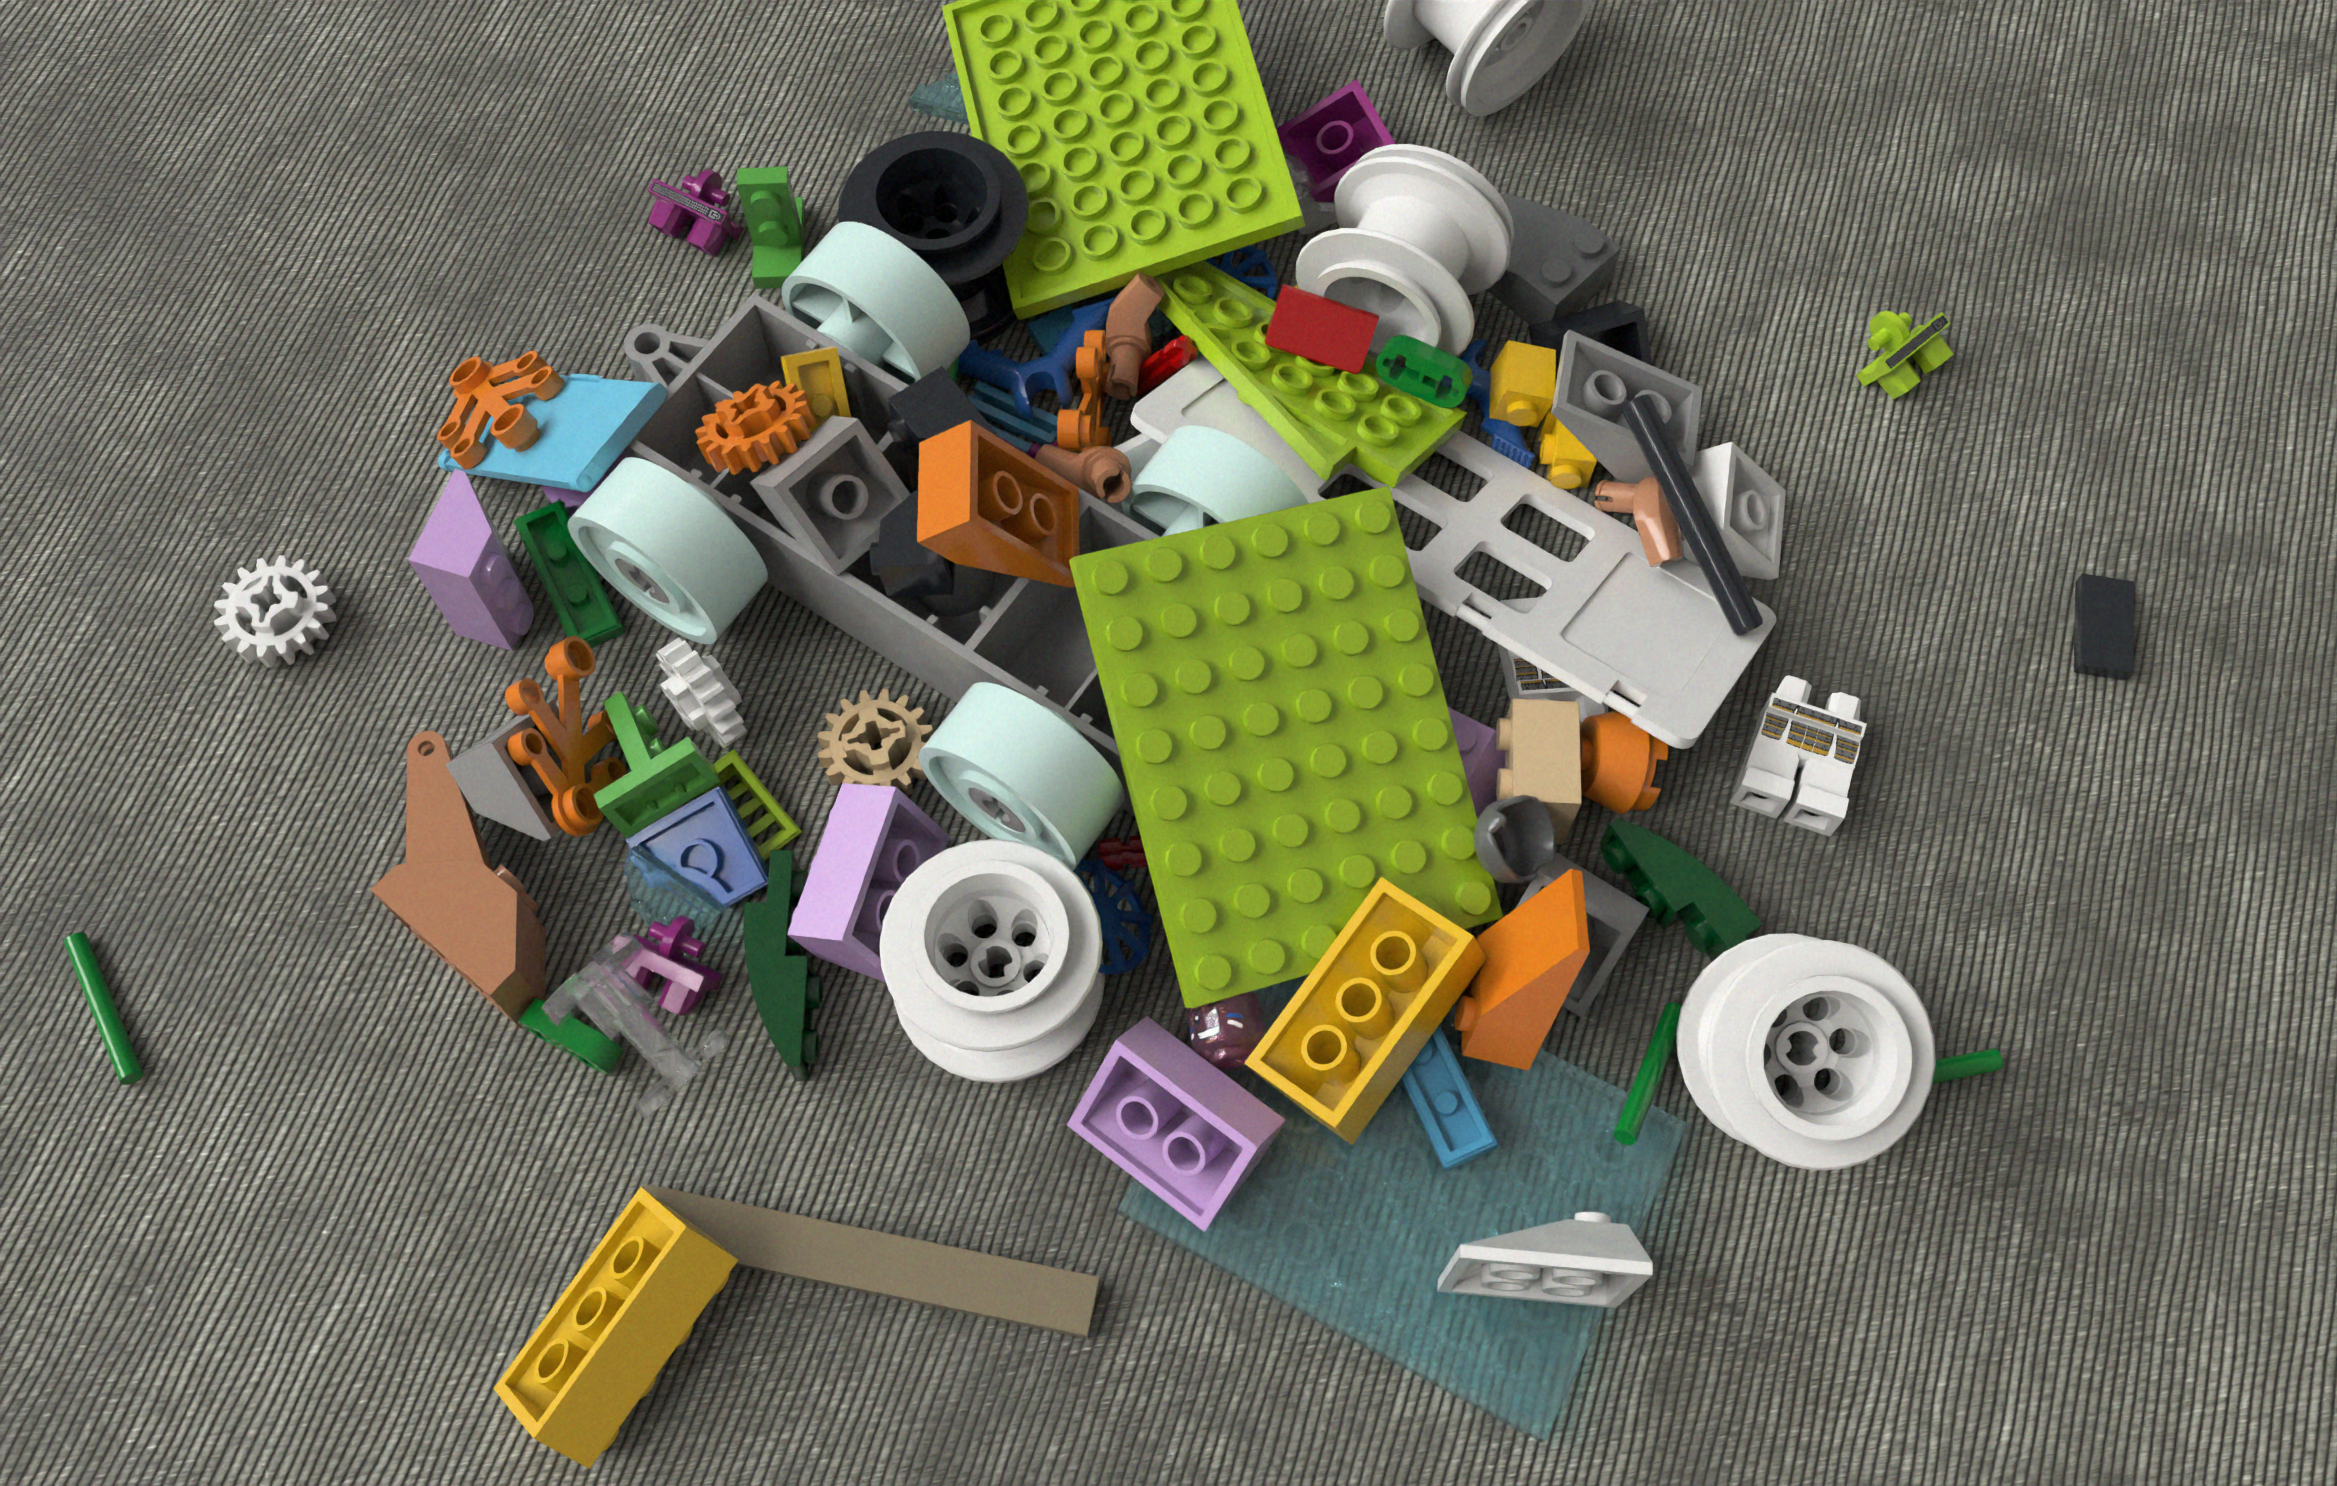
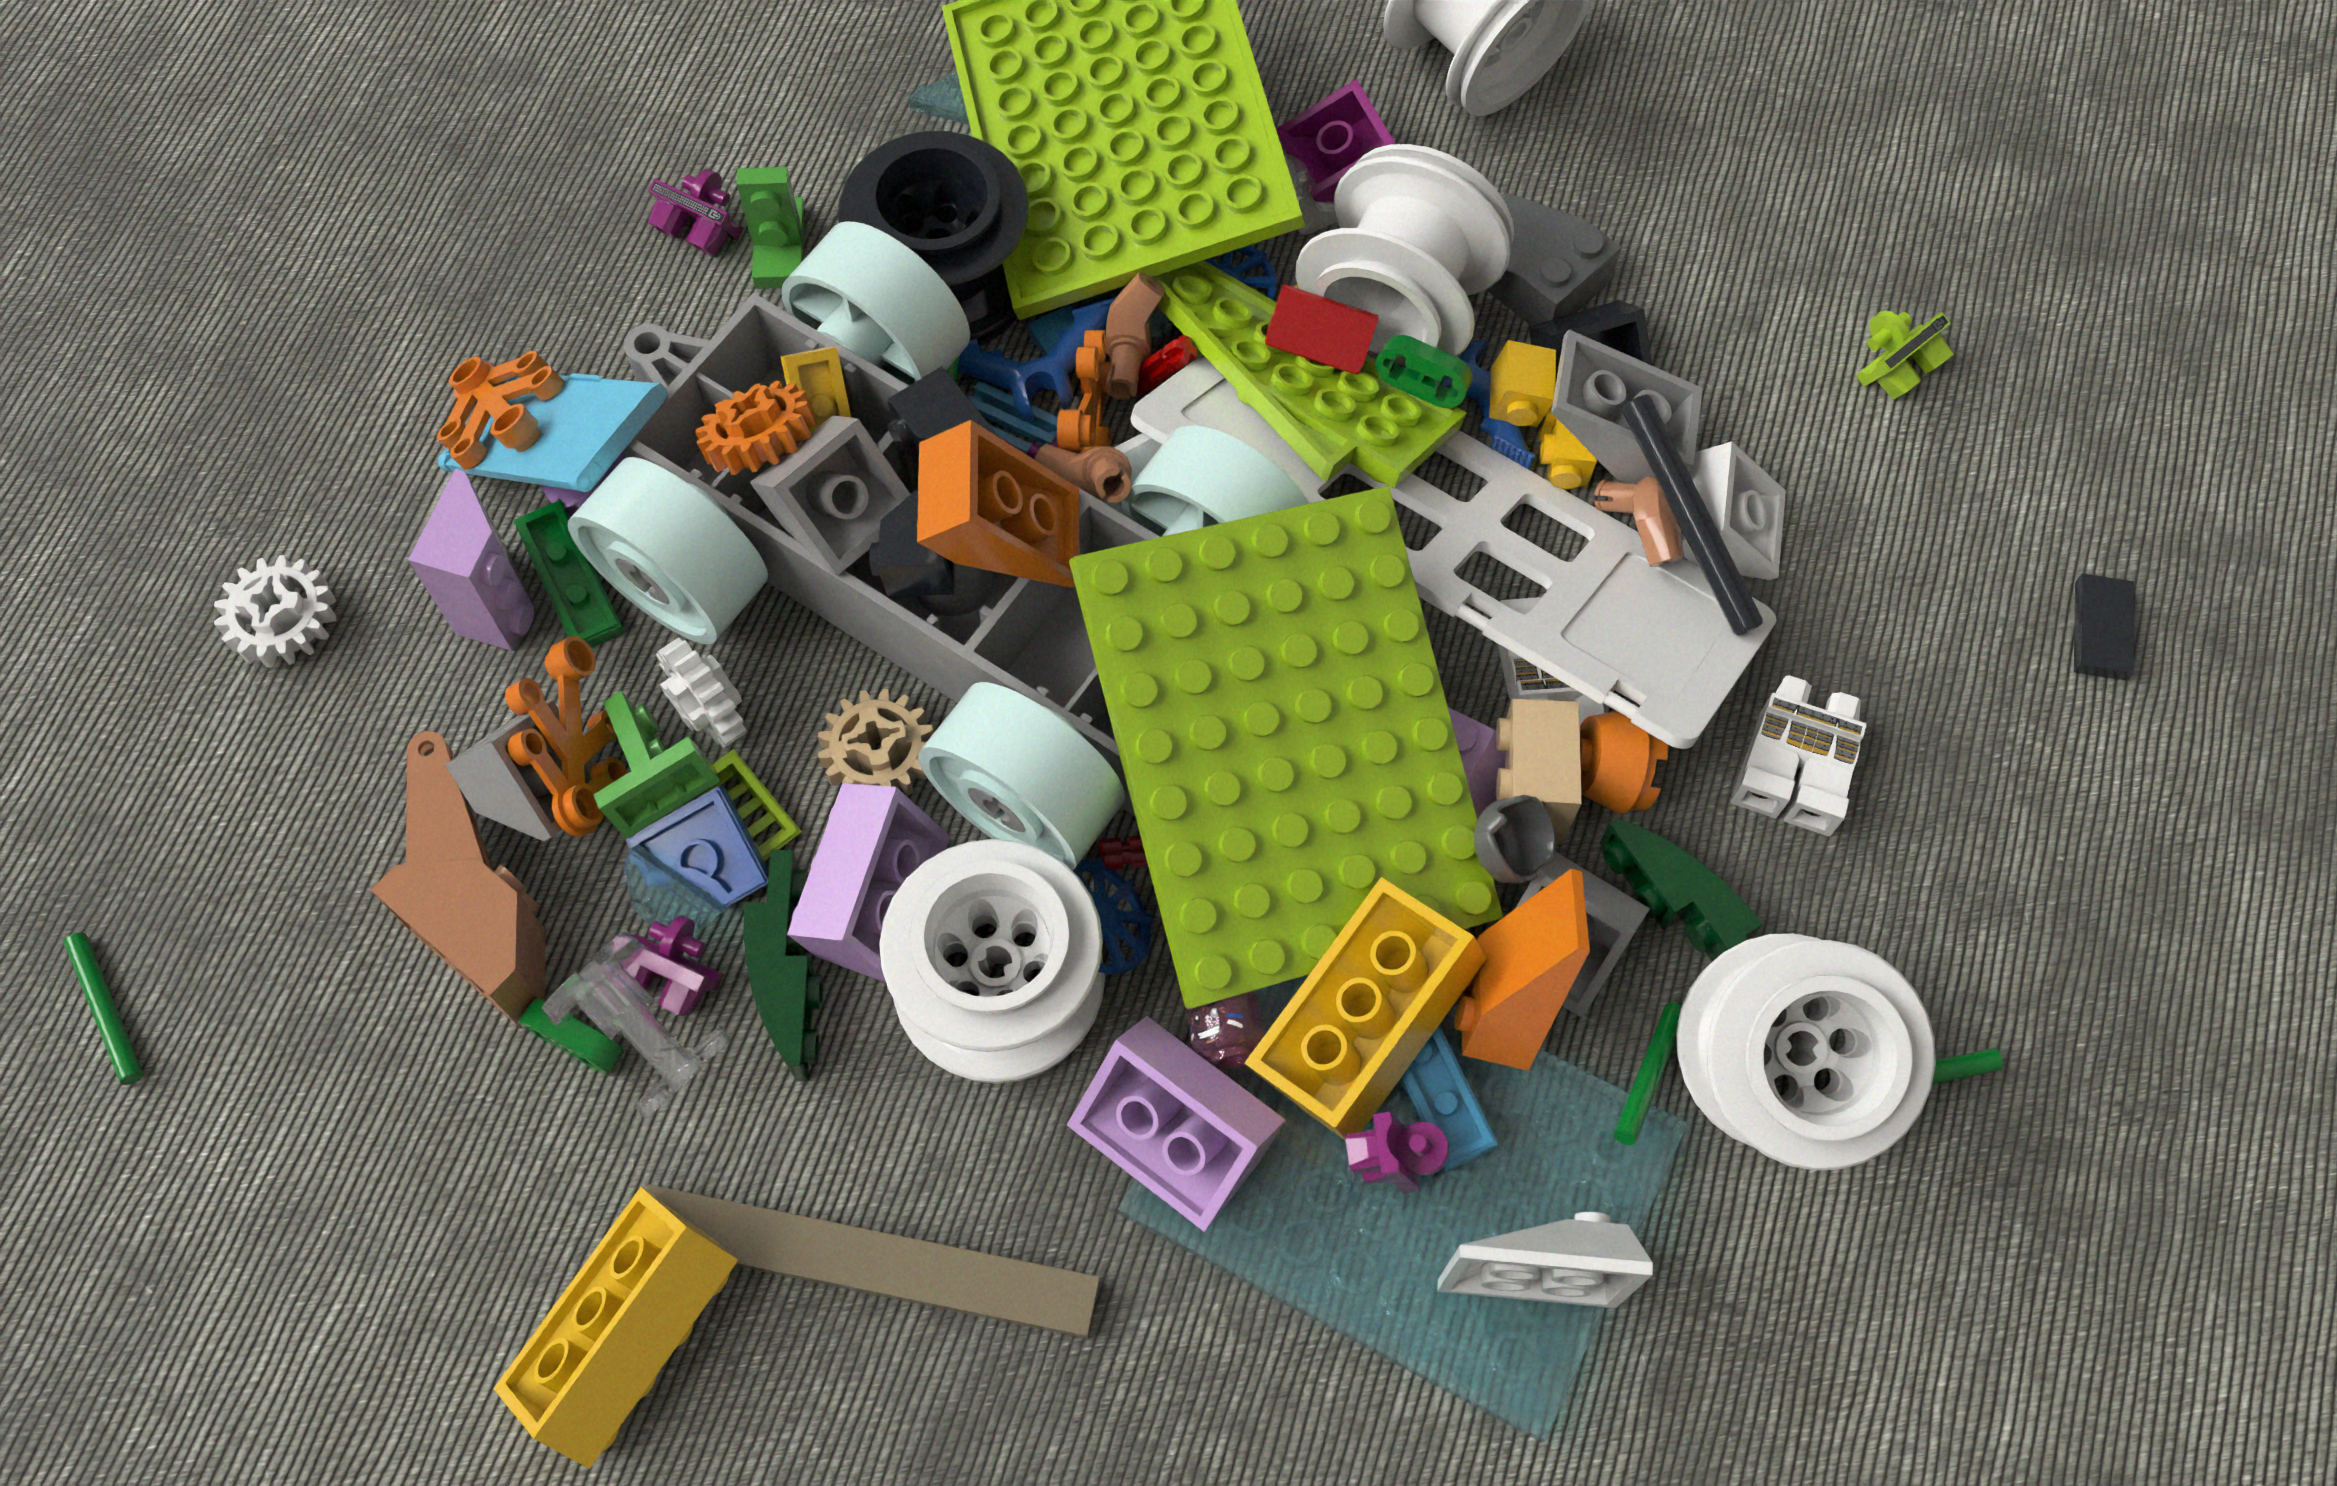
none -> magenta hips [1345,1112,1450,1193]

